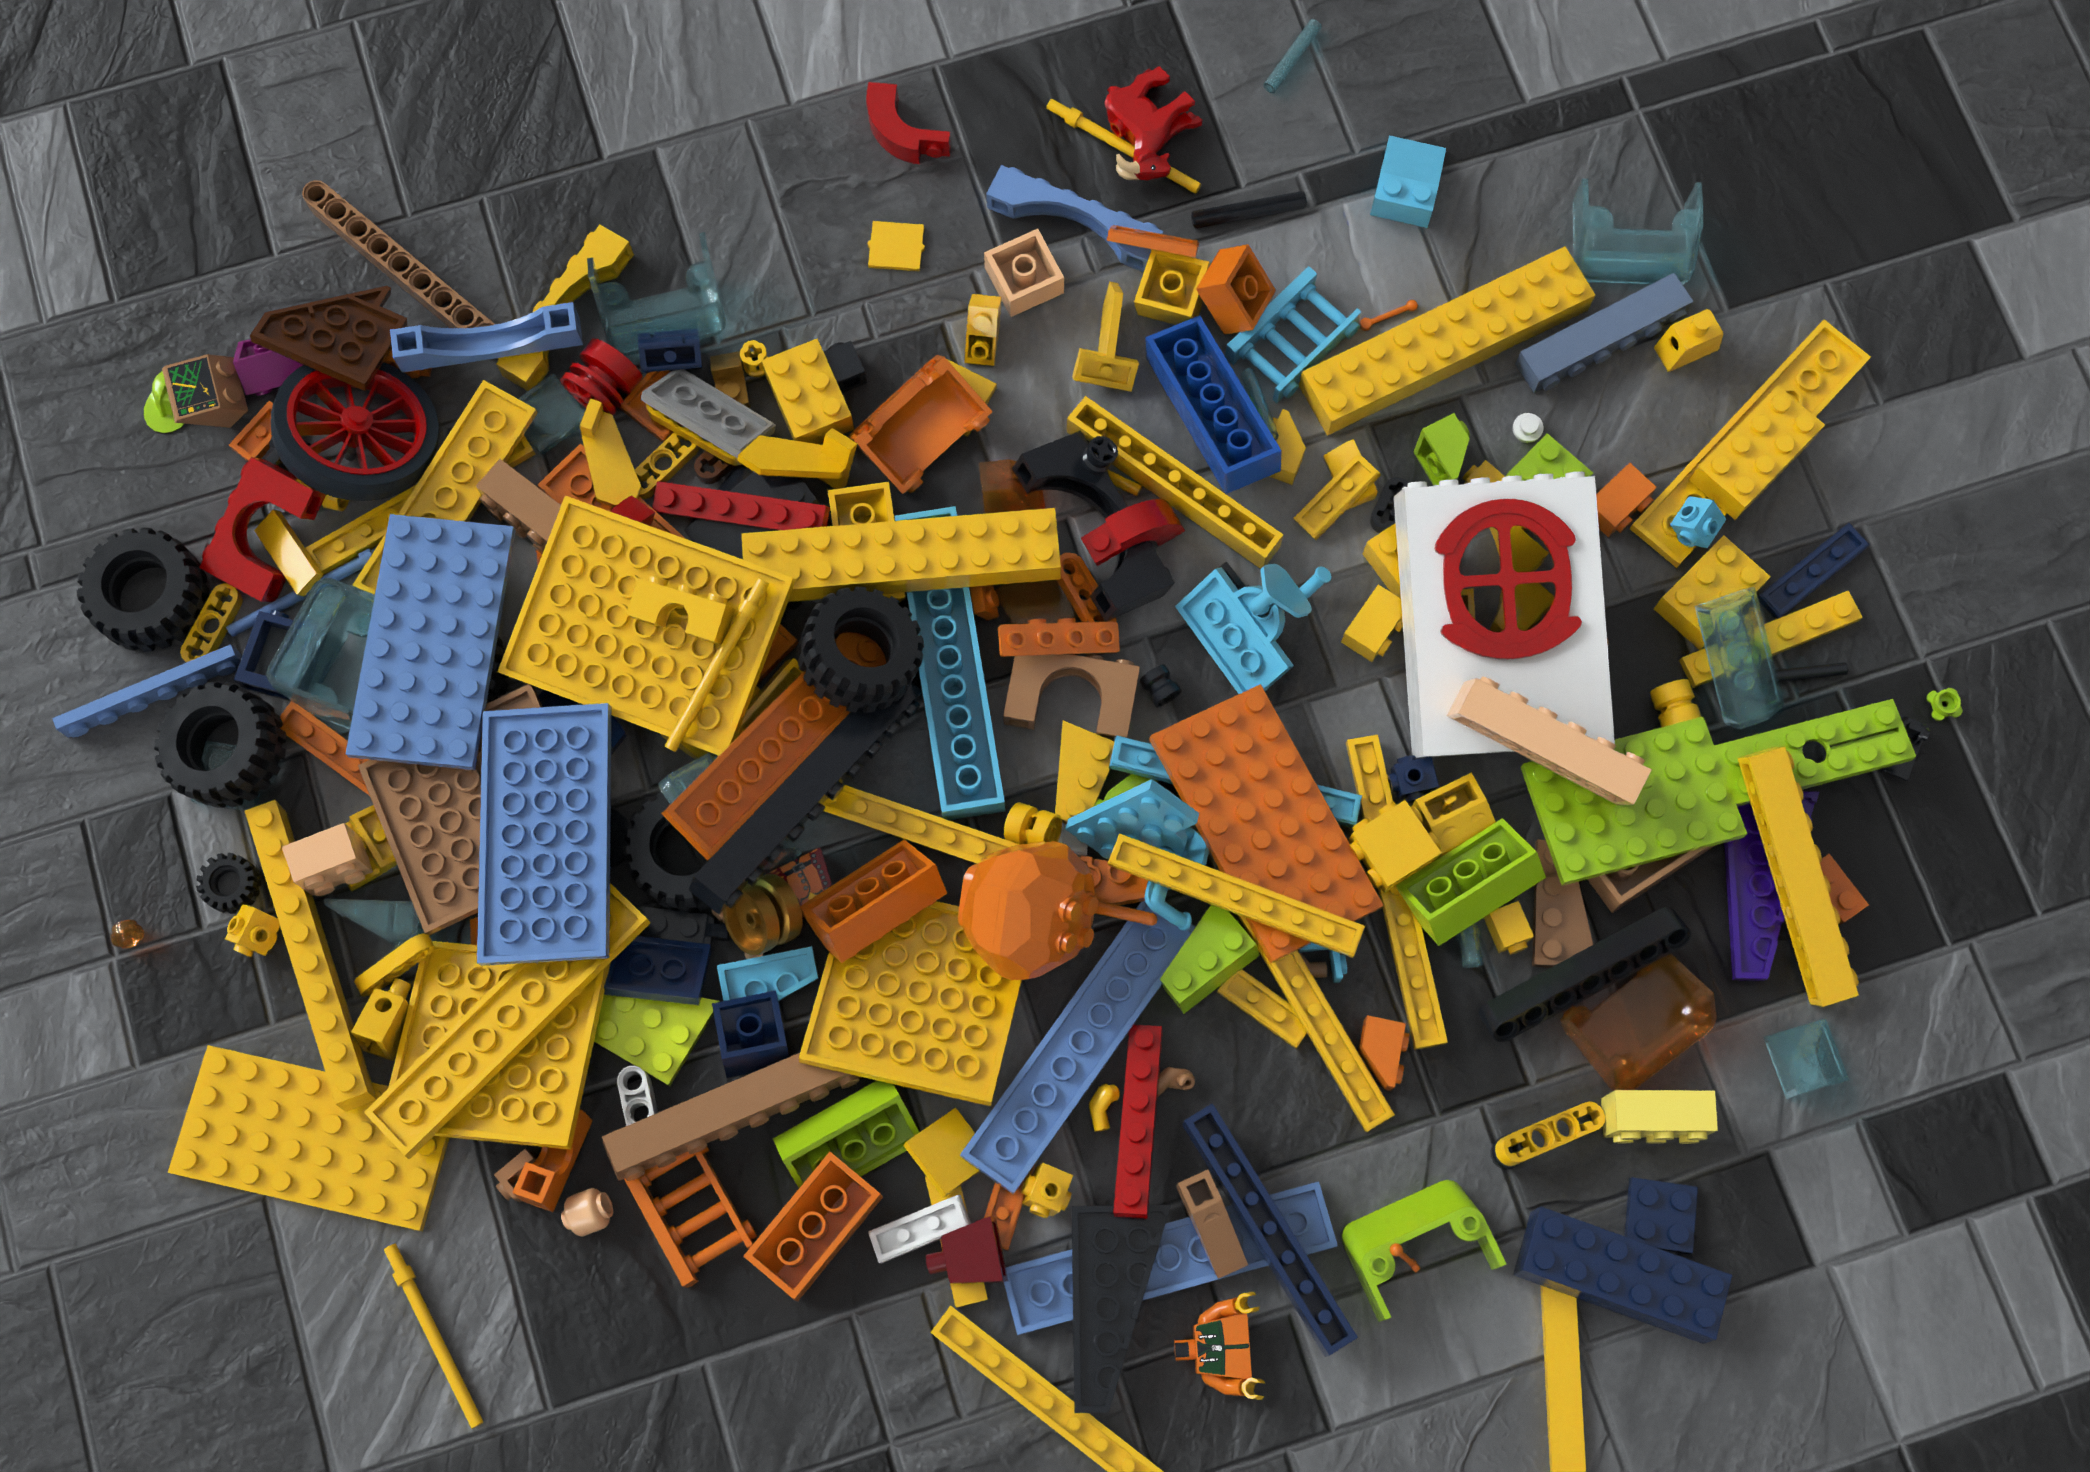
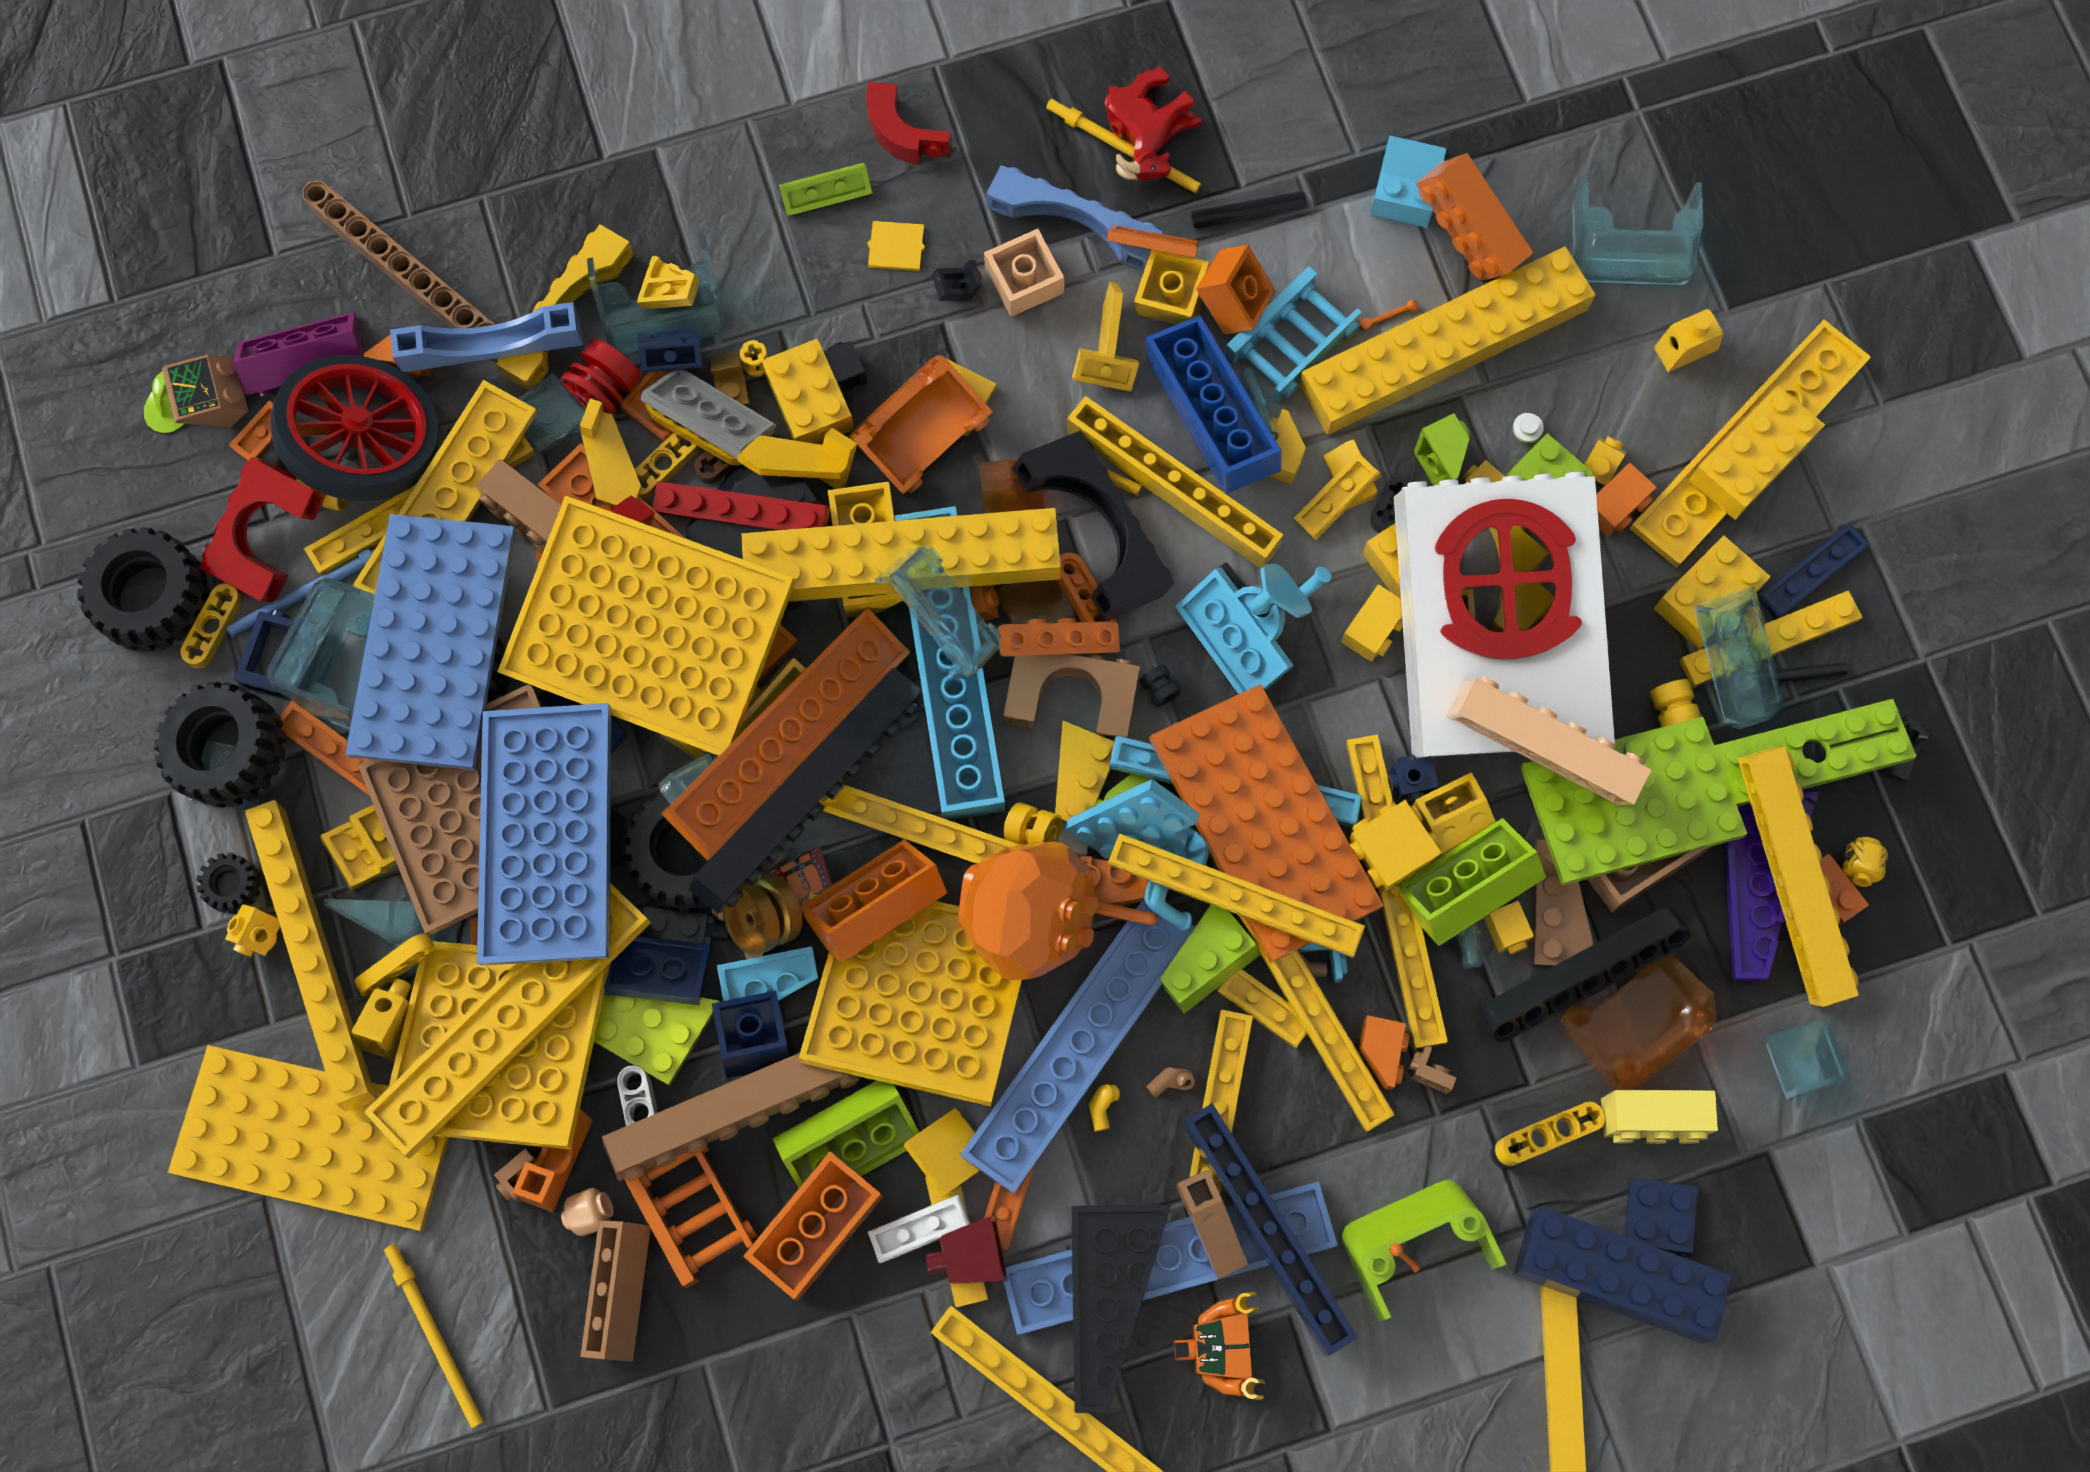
medium blue plate [52,644,242,738] -> none
clear orange plate [110,920,145,949] -> none
reddish brown wing [250,286,407,391] -> none
yellow tile [254,509,323,597] -> none
light nougat brick [282,823,373,896] -> none
yellow arch [626,576,735,645] -> none
yellow bar [665,577,770,752] -> none
black tyre [797,587,924,713] -> none
yellow slope [964,294,1002,366] -> none
yellow brick [1021,1163,1073,1218] -> none
black wheel [1081,436,1118,475] -> none
red arch [1081,499,1185,566] -> none
red plate [1113,1025,1163,1218] -> none
clear light blue piece [1263,19,1322,93] -> none
sand blue brick [1515,273,1694,393] -> none
medium azure brick [1670,496,1727,548] -> none
lime plate [1927,688,1963,721] -> none
none -> medium nougat brick [580,1220,651,1362]
none -> yellow wing [636,256,700,310]
none -> lime plate [779,163,873,216]
none -> clear light blue windscreen [874,546,1002,679]
none -> black bracket [932,260,982,301]
none -> yellow plate [1189,1010,1253,1194]
none -> medium nougat bracket [1409,1045,1456,1094]
none -> orange brick [1415,153,1534,281]
none -> yellow bracket [1584,436,1626,485]
none -> yellow head [1842,837,1888,887]

